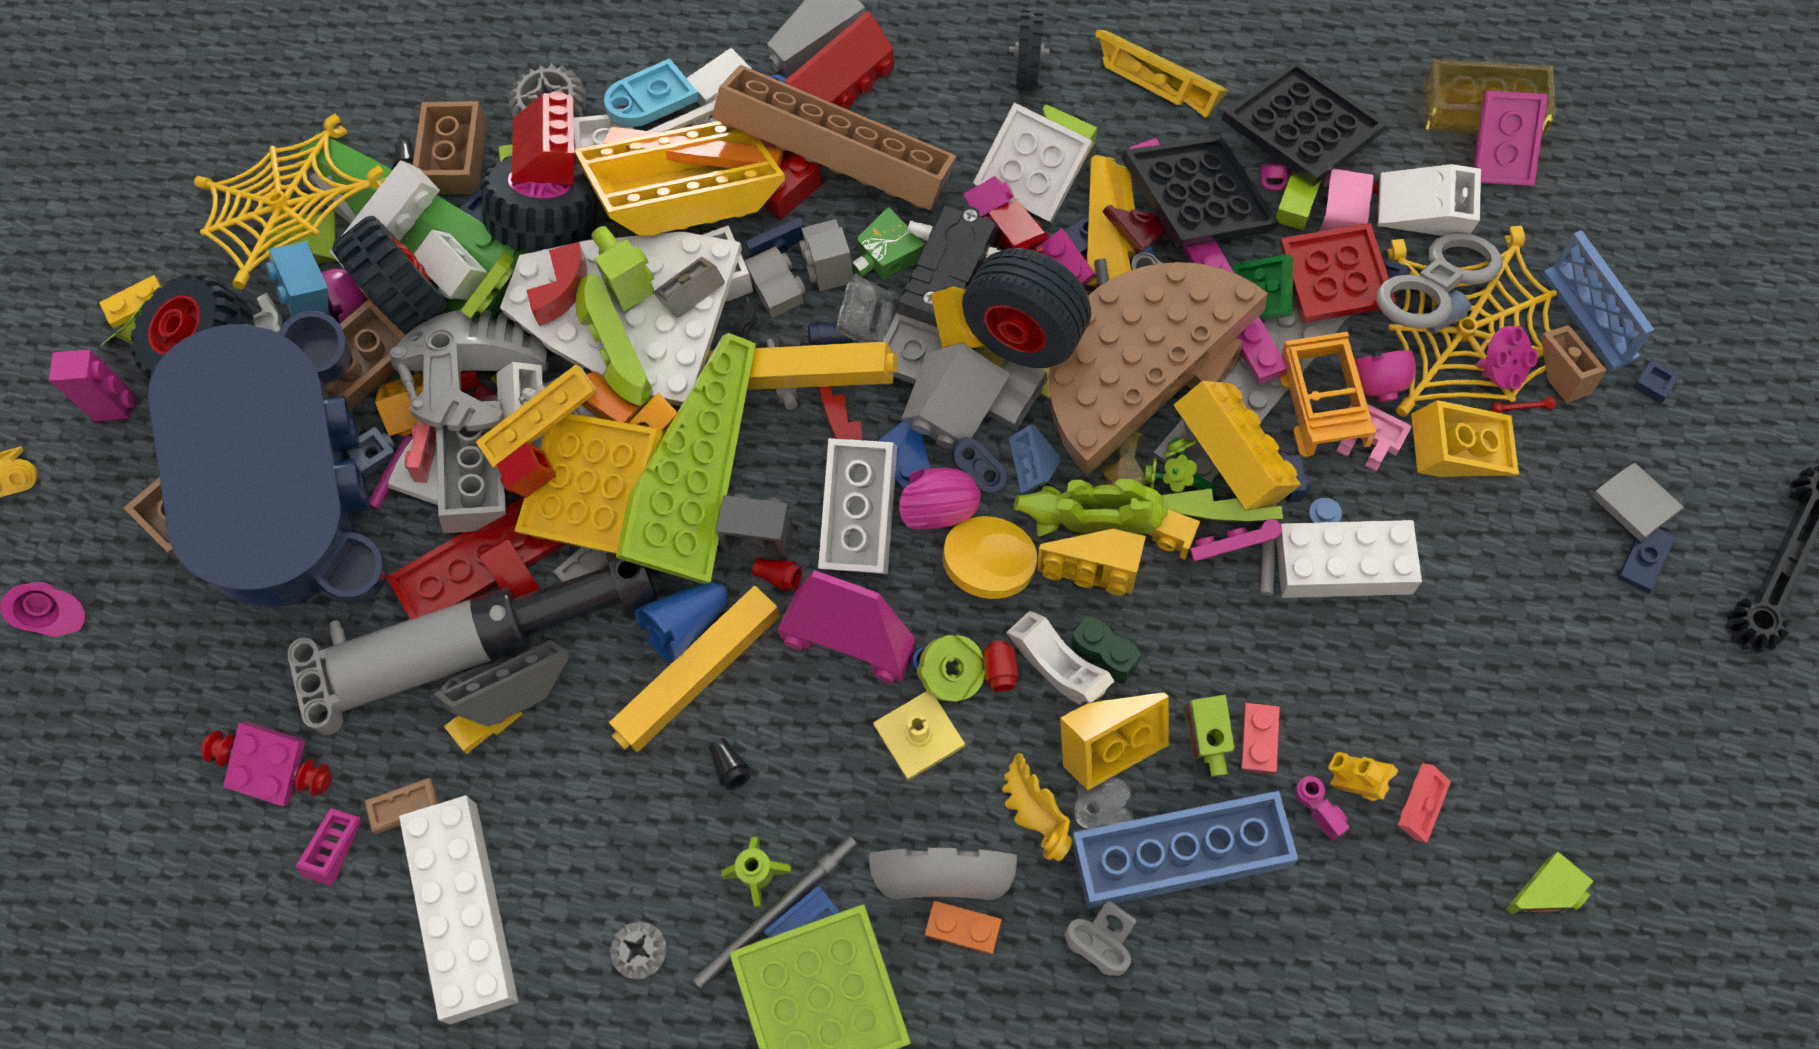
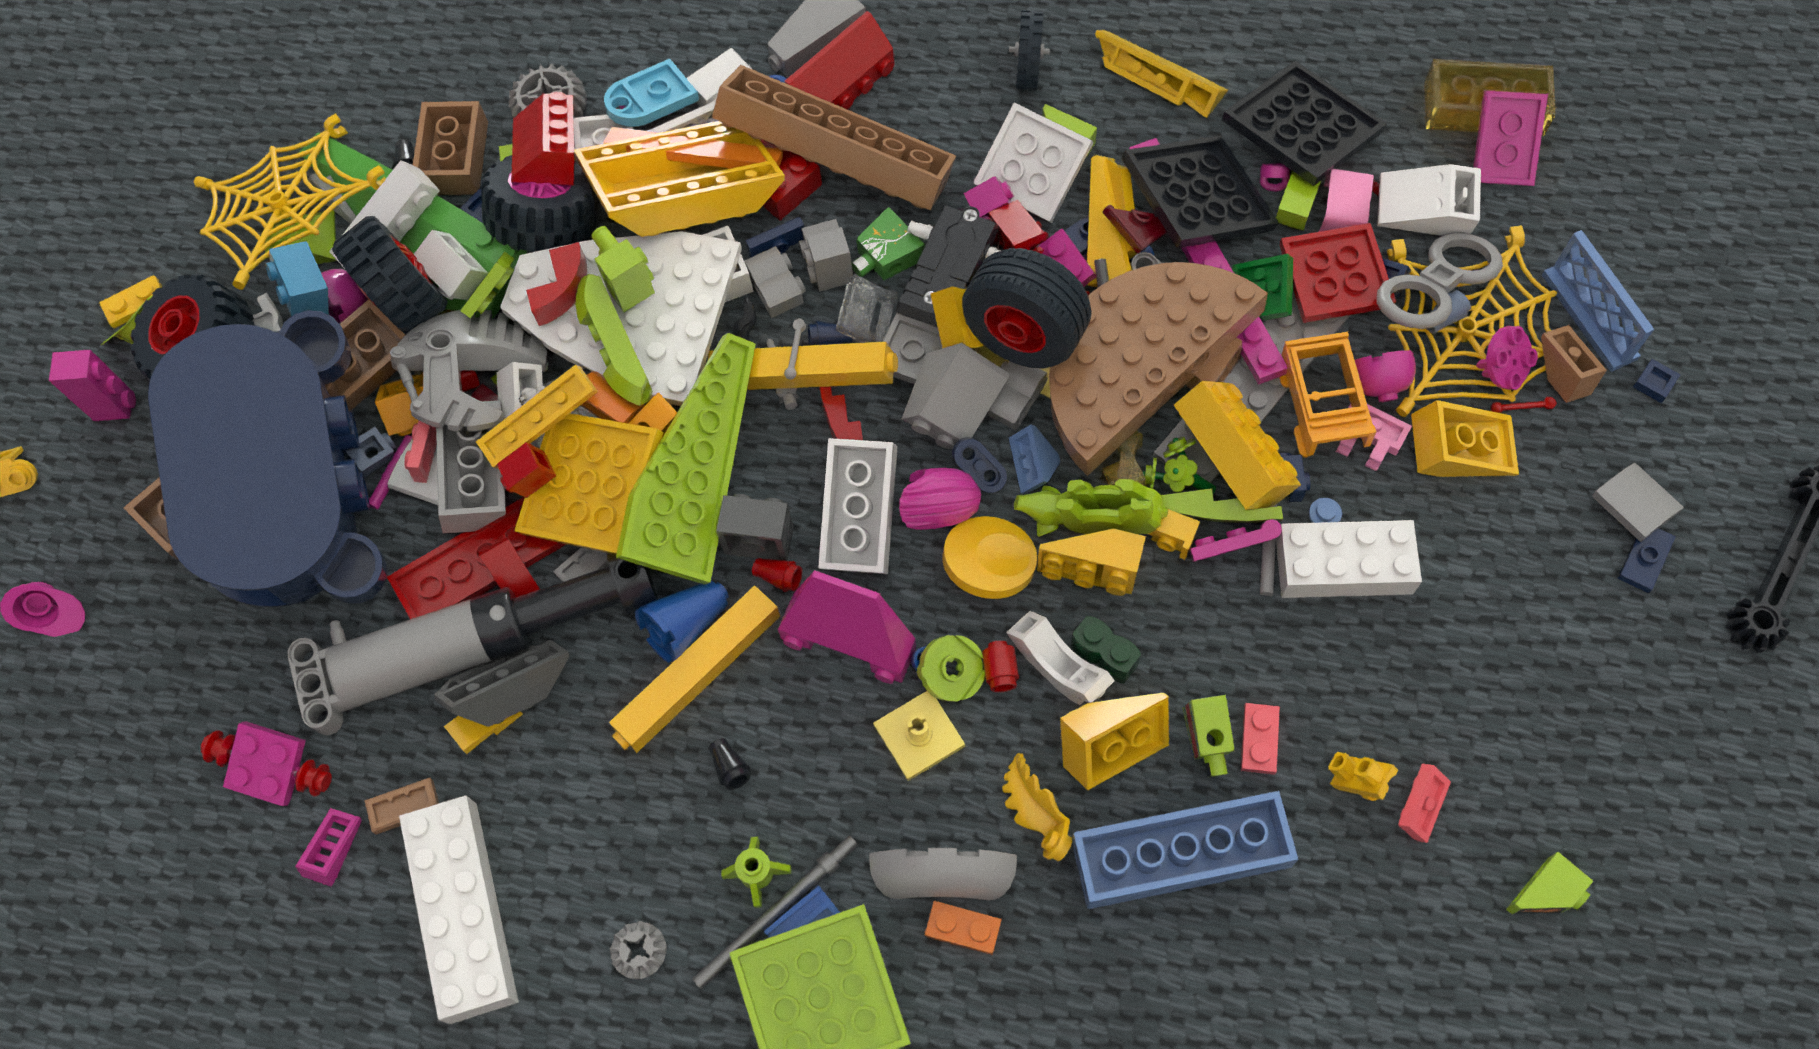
flat silver slope [653,257,725,318] -> none
blue wing [878,421,931,490] -> none
light grey bracket [1065,901,1136,976] -> none
clear plate [1074,778,1134,828] -> none
dark pink plate [1295,776,1350,842] -> none
none -> light grey hinge [784,318,806,380]

